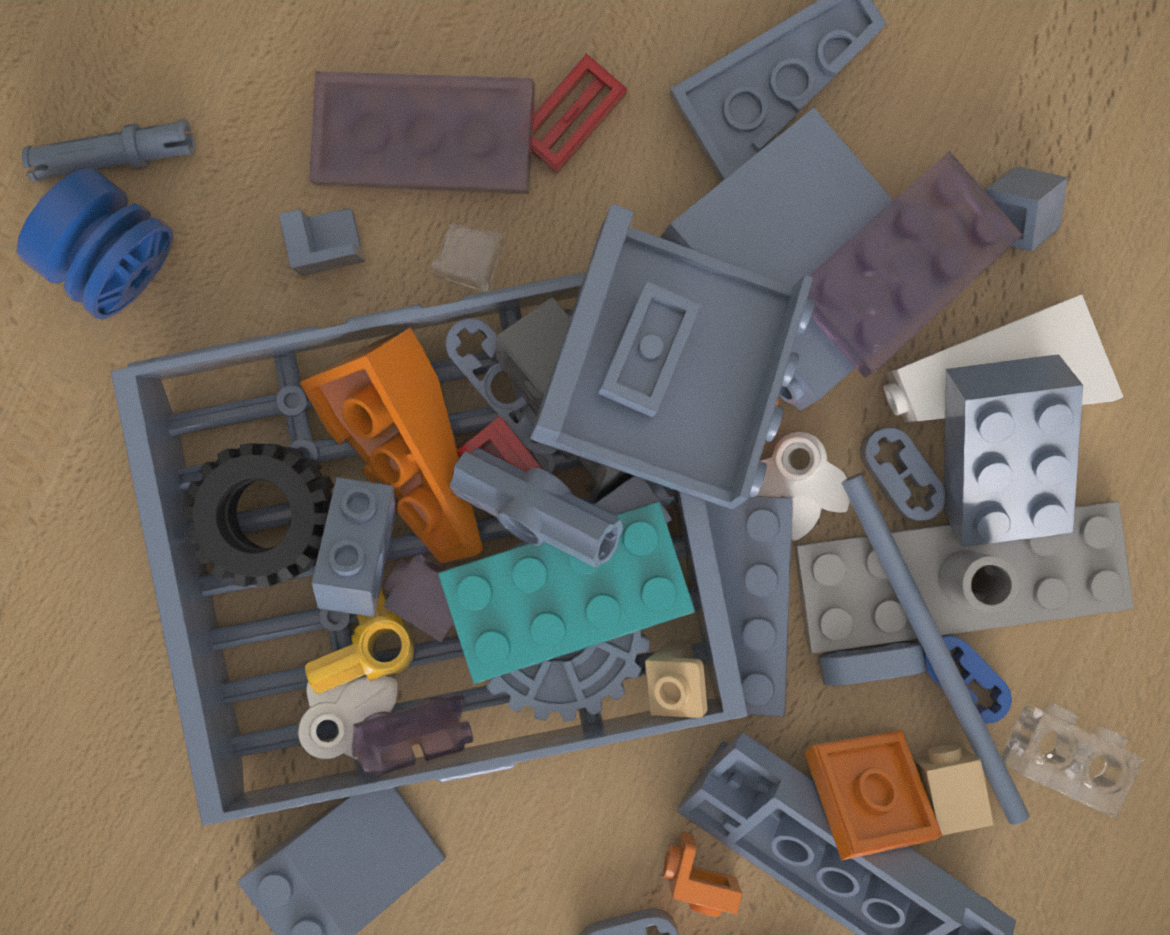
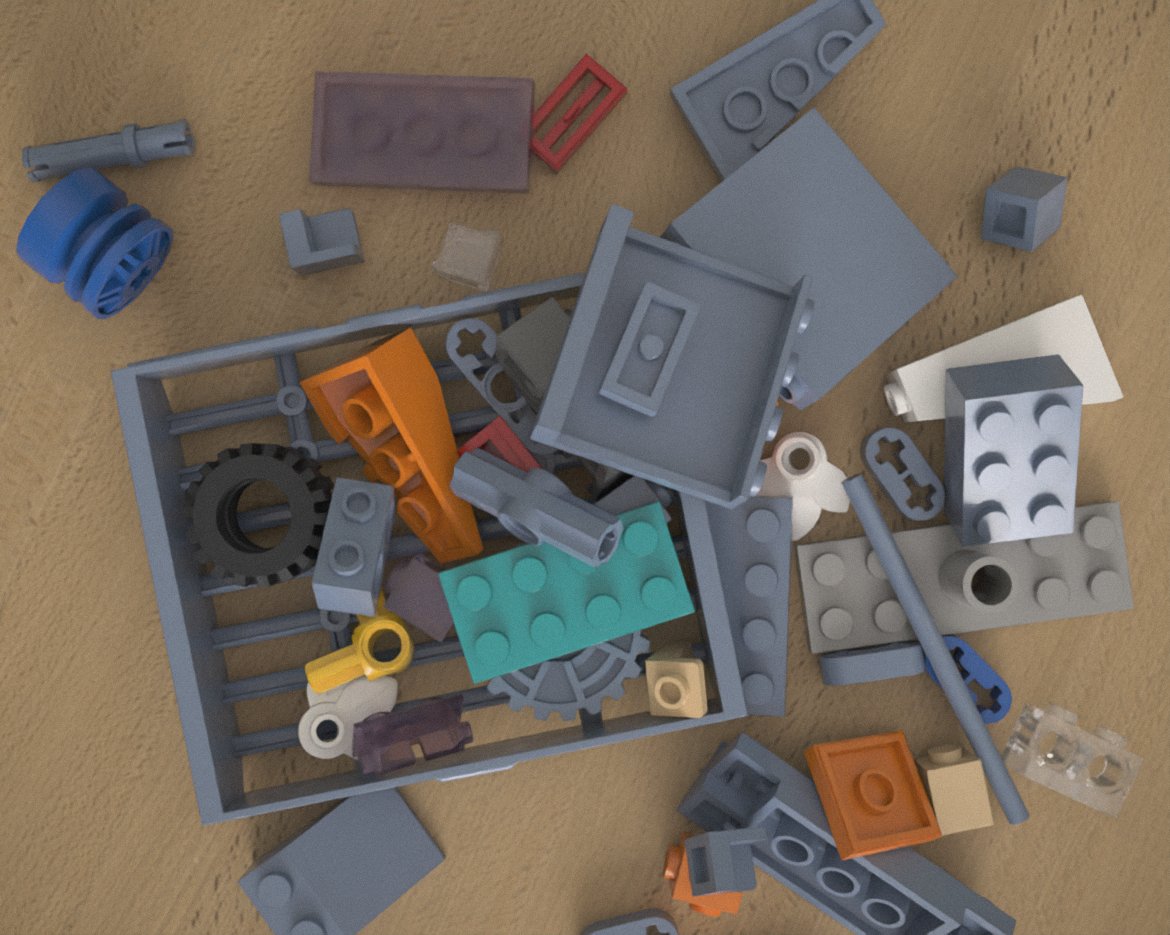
clear purple plate [807,151,1023,378] -> none
none -> sand blue panel [684,827,769,897]

